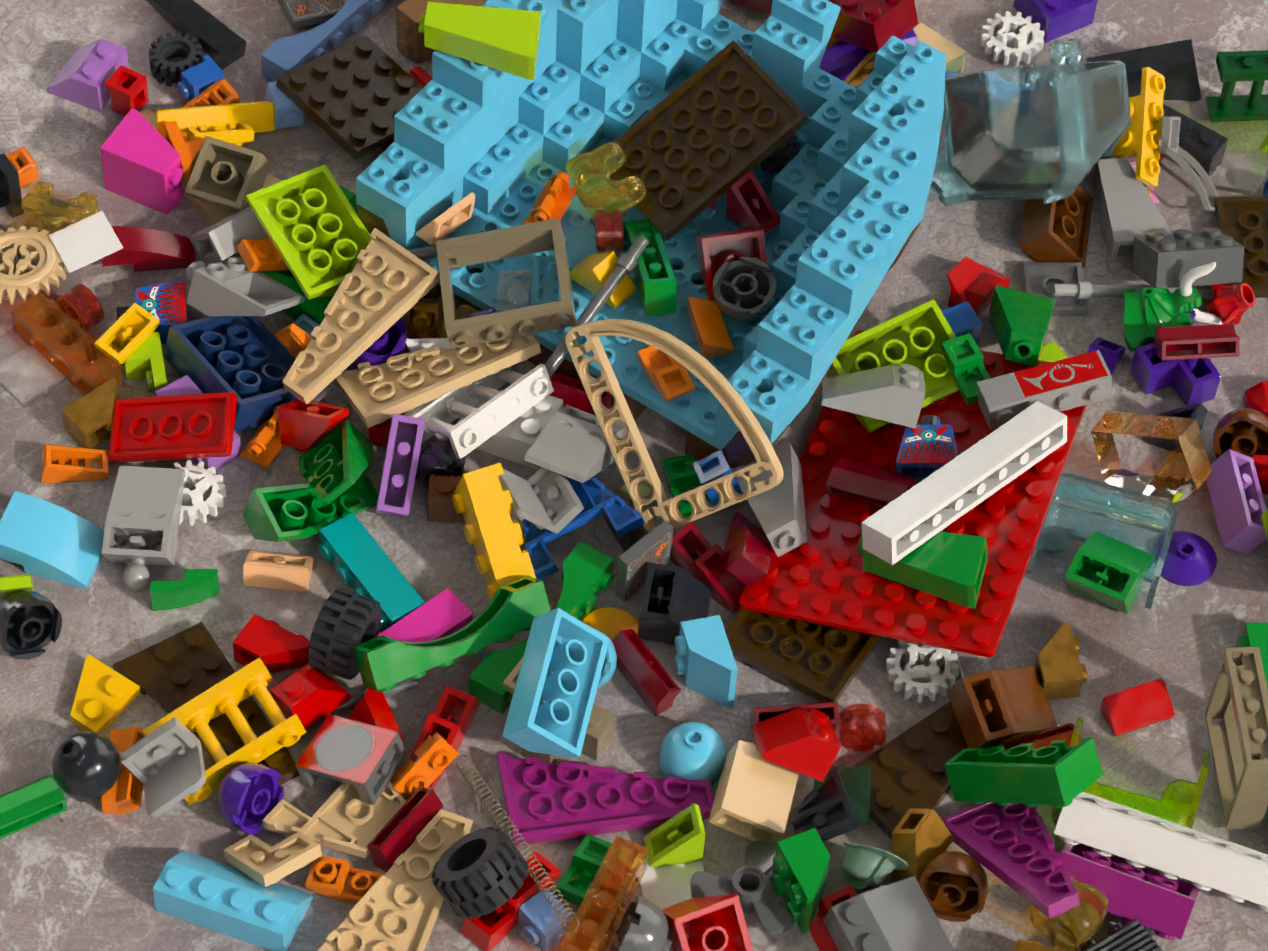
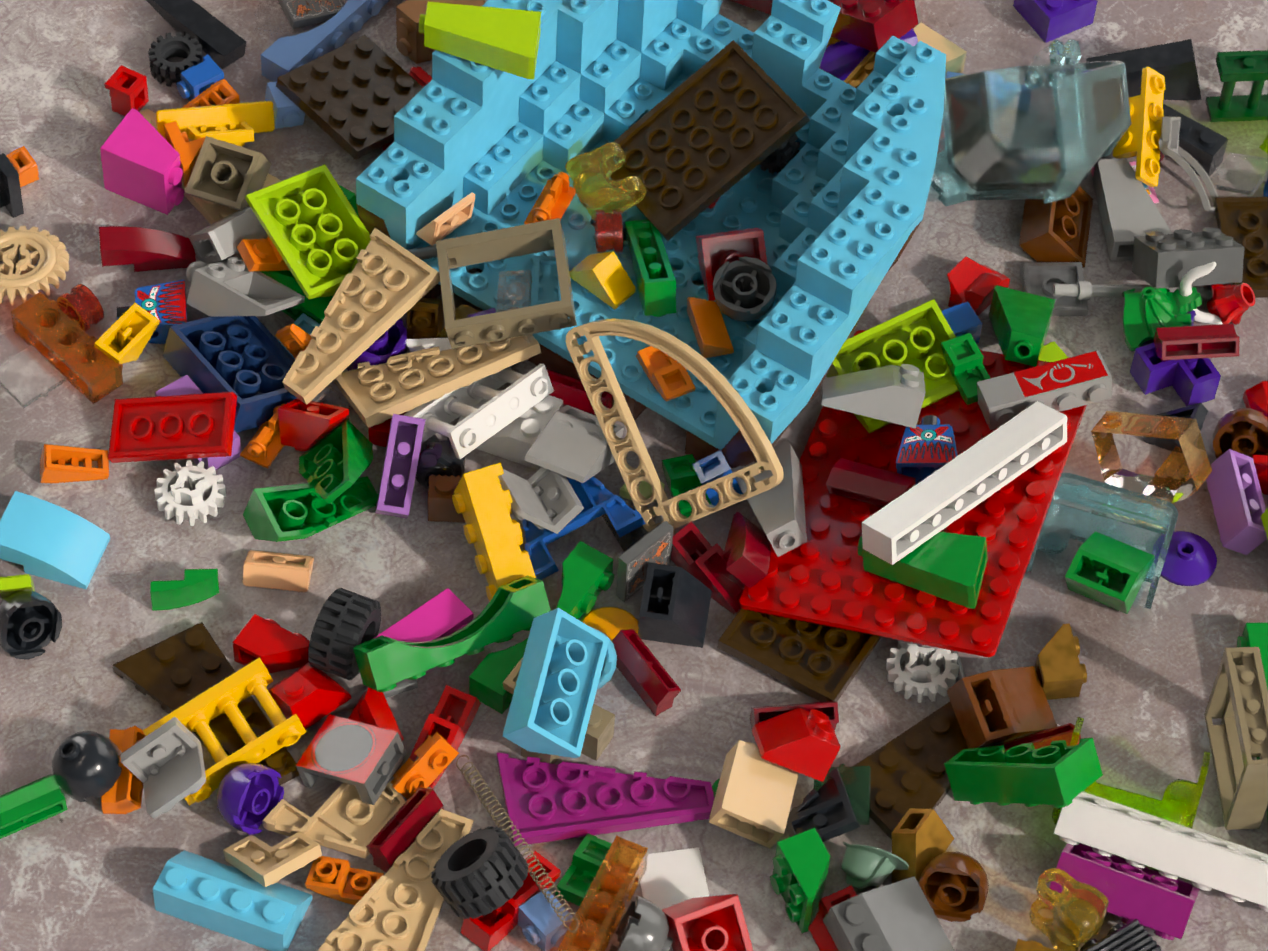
clear yellow piece [22,181,98,234] -> none
medium lavender slope [47,39,129,112] -> none
white sticker [49,211,123,273] -> none
pearl gold slope [61,378,119,449] -> none
yellow wing [70,655,141,734] -> none
light grey slope [102,466,185,589] -> none
lime slope [125,332,167,392] -> none
teal brick [318,512,425,630] -> none
dark grey bar [544,235,649,378] -> none
lime slope [644,803,705,868] -> none
medium azure cylinder [659,722,726,785] -> none
medium azure slope [673,615,738,708] -> none
dark grey piece [690,841,795,935] -> none
dark red slope [726,170,780,236] -> none
clear red wheel [839,704,886,752] -> none
magenta wing [941,802,1080,919] -> none
white gear [980,11,1044,66] -> none
dark purple slope [1087,337,1126,375] -> none
red slope [1100,678,1175,736] -> none

